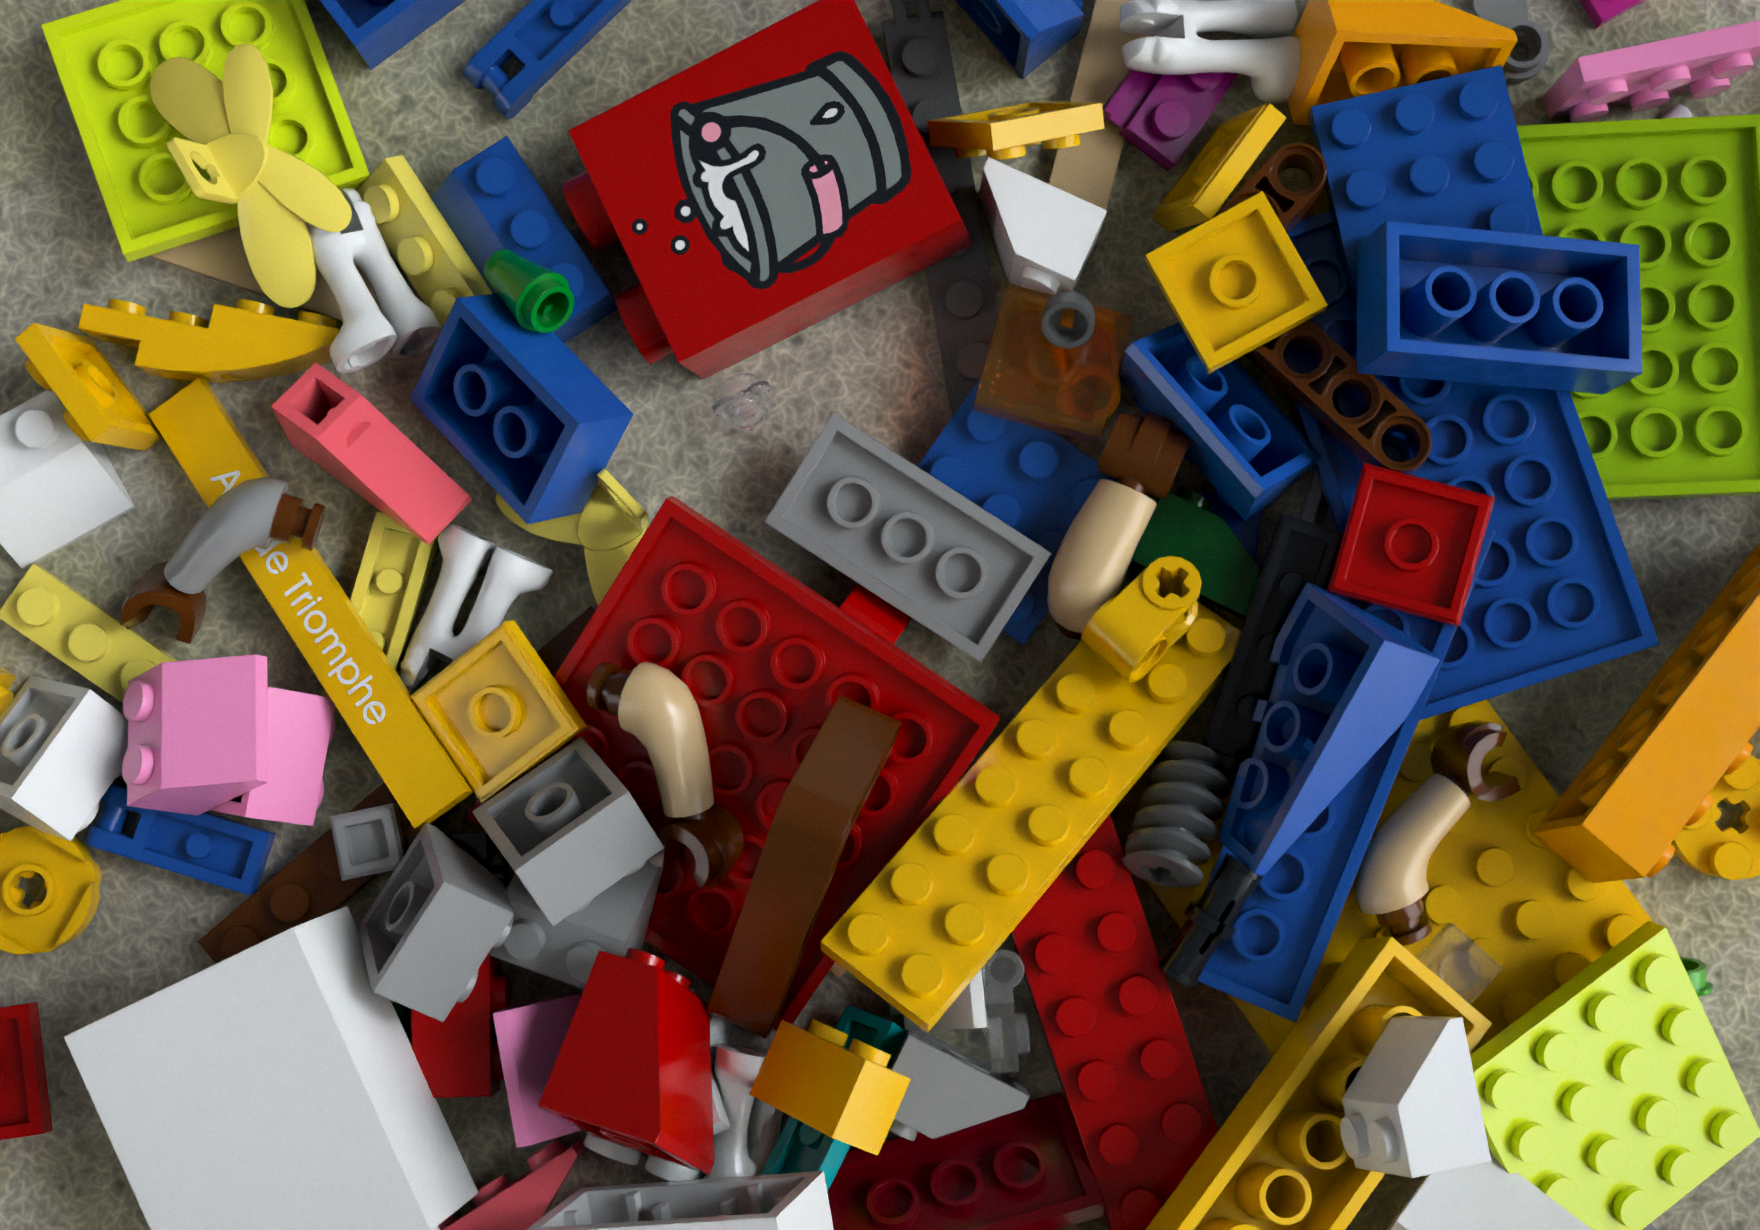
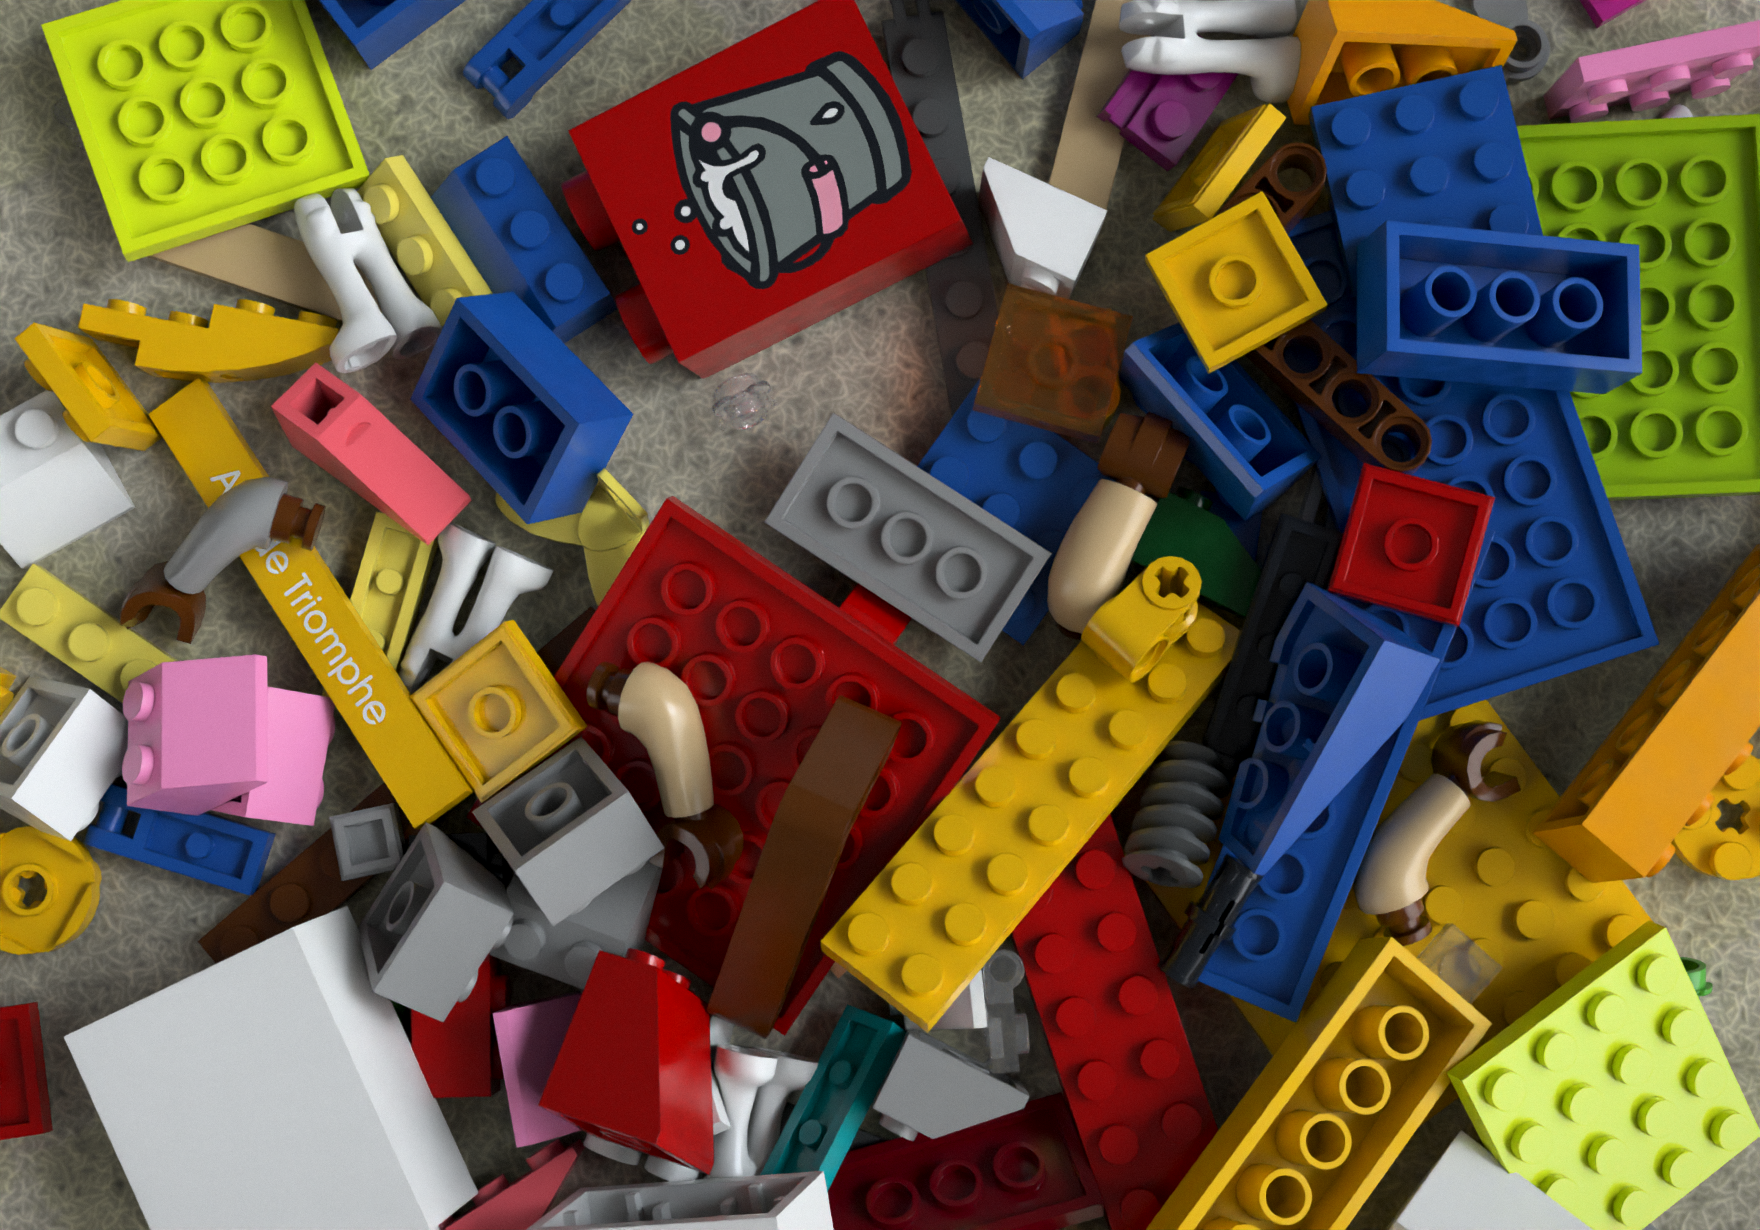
light yellow piece [150,44,352,308] -> none
green cone [484,249,574,333] -> none
yellow brick [749,1019,911,1156] -> none
yellow plate [927,100,1105,160] -> none
dark grey hinge [1041,290,1095,348] -> none
white slope [1340,1016,1491,1178] -> none

